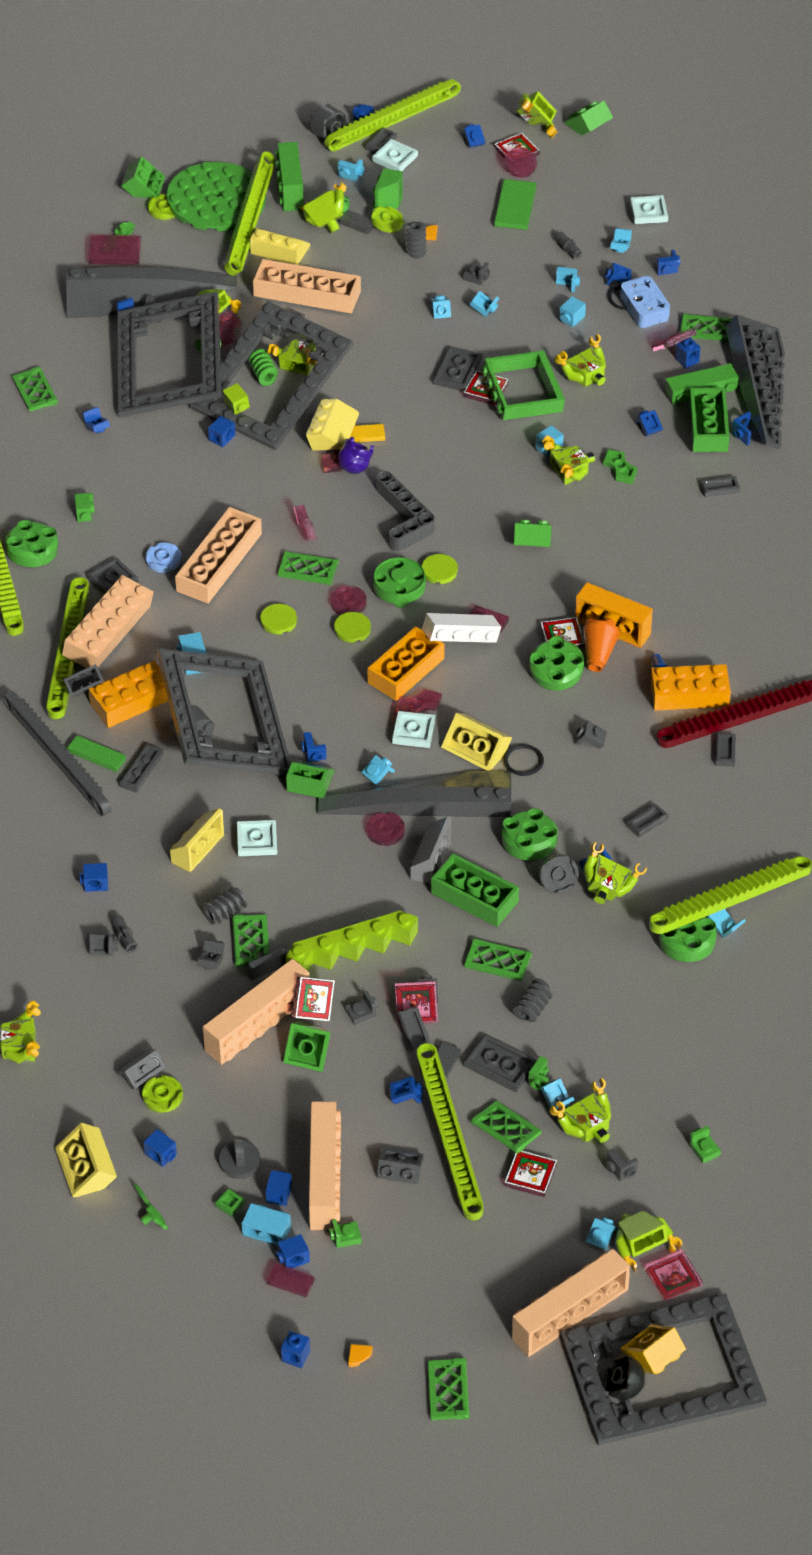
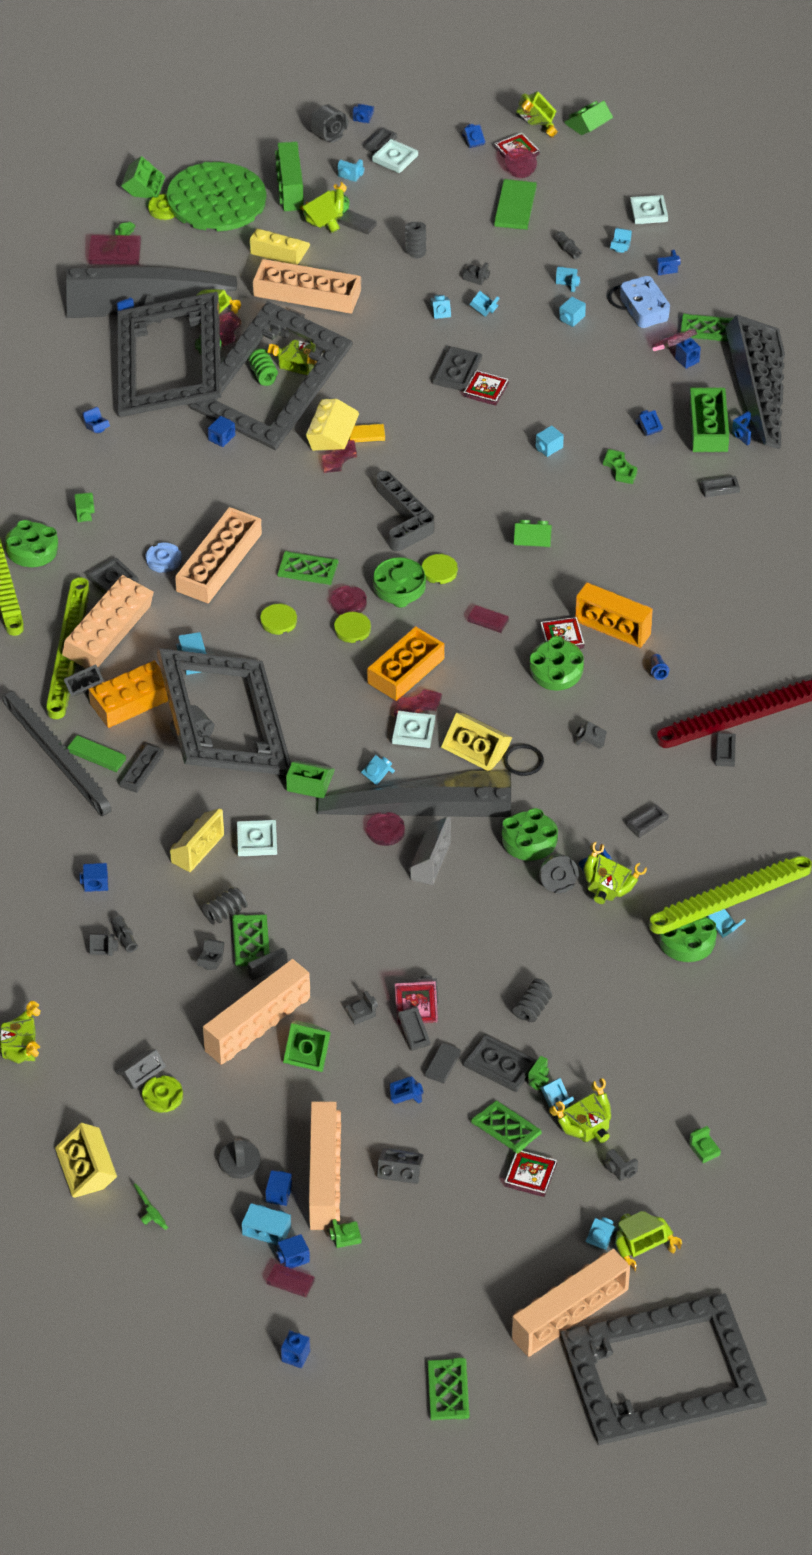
bright green window [12,367,58,412] -> none
blue brick [143,1129,177,1167] -> none
bright green tile [215,1188,245,1217] -> none
lime brick [222,383,250,415] -> none
lime gear [224,151,276,276] -> none
lime brick [286,911,418,971] -> none
tile [292,977,334,1021] -> none
clear pink tile [294,505,316,541] -> none
blue bracket [301,732,327,762] -> none
lime gear [324,79,461,152] -> none
dark purple hair [338,437,374,474] -> none
light orange tile [349,1344,373,1367] -> none
lime tile [371,206,404,233] -> none
bright green slope [372,168,403,209] -> none
lime gear [417,1043,484,1221] -> none
white brick [422,613,501,643] -> none
light orange tile [426,225,438,240] -> none
bright green brick [431,854,519,927] -> none
bright green window [464,938,532,981] -> none
bright green window [481,350,565,420] -> none
lime torso [542,436,595,485] -> none
lime torso [555,334,606,386] -> none
orange cone [583,619,620,672] -> none
blue bracket [604,262,632,285] -> none
pearl dark grey cylinder [604,1354,645,1400] -> none
yellow slope [620,1324,686,1374] -> none
clear pink tile [644,1249,703,1301] -> none
light orange brick [651,664,731,710] -> none
bright green brick [665,363,738,405] -> none

